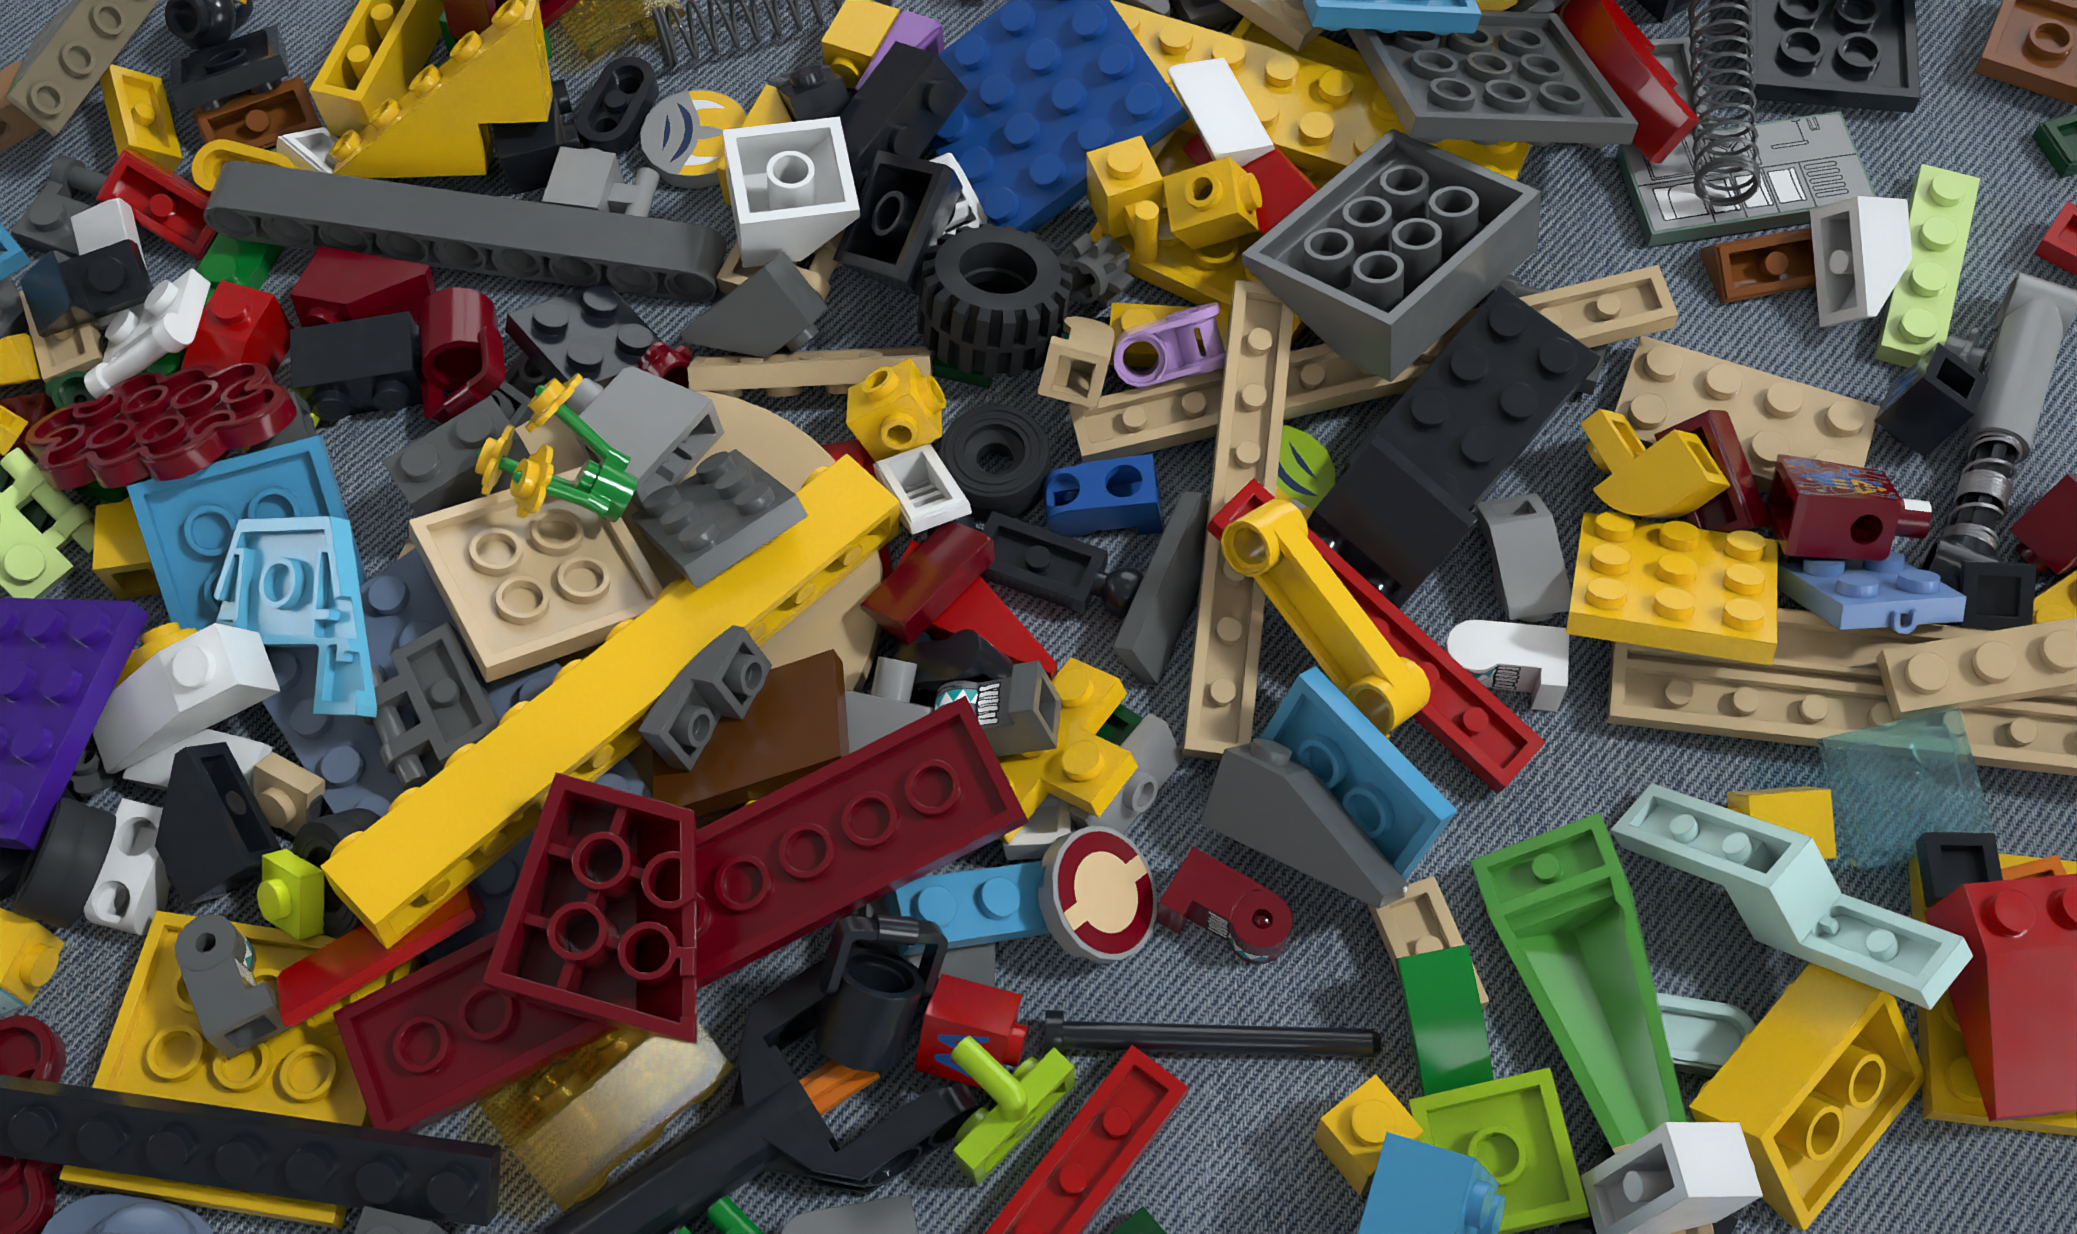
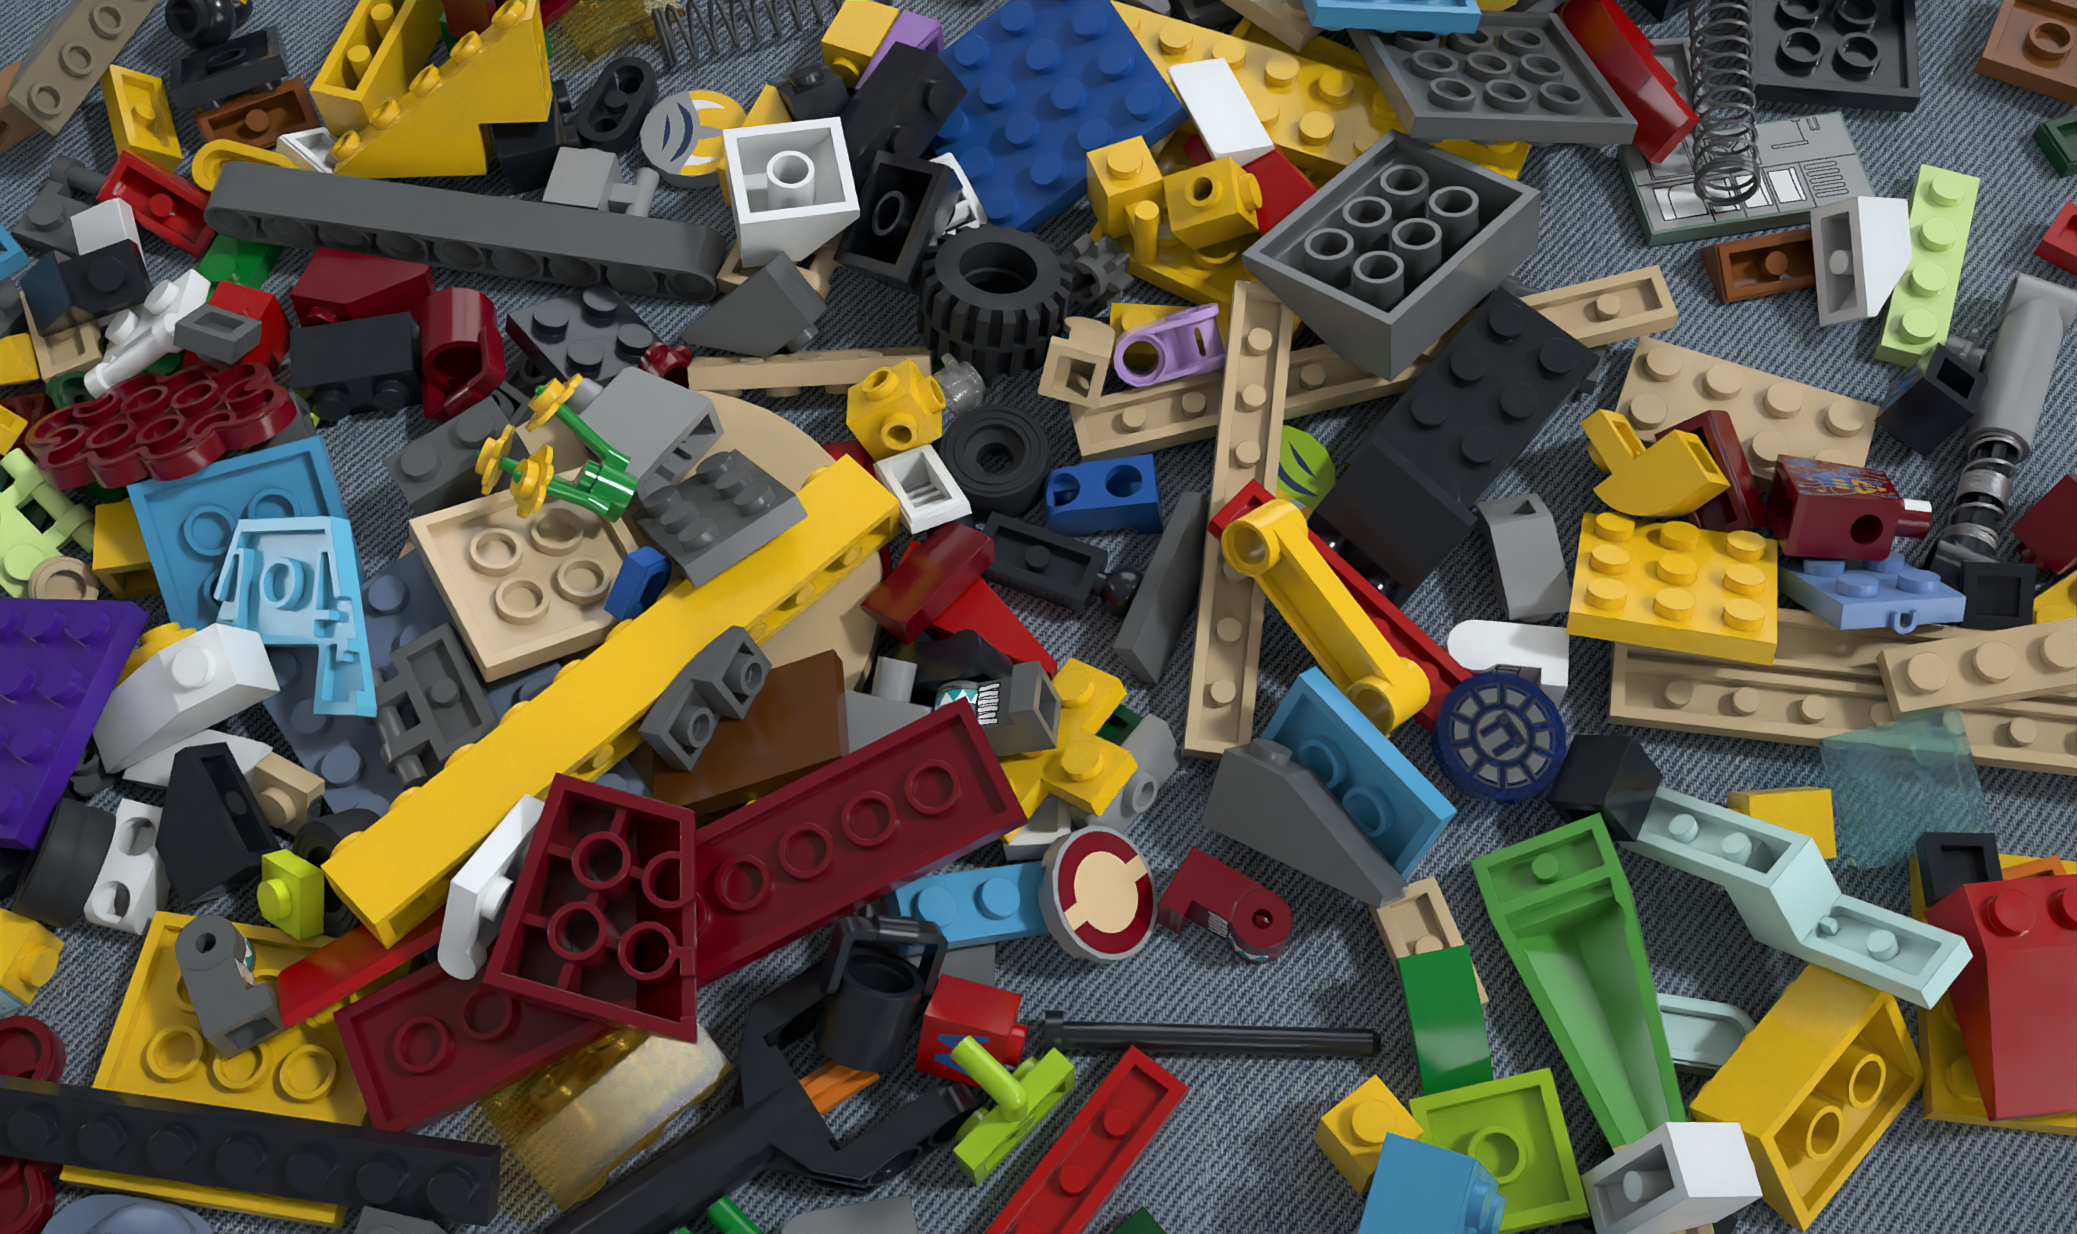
none -> tan tile [28,556,99,600]
none -> dark grey plate [173,303,262,364]
none -> white plate [438,794,545,980]
none -> blue tile [603,546,672,621]
none -> clear plate [933,353,986,417]
none -> tile [1431,672,1567,806]
none -> black brick [1546,732,1663,842]

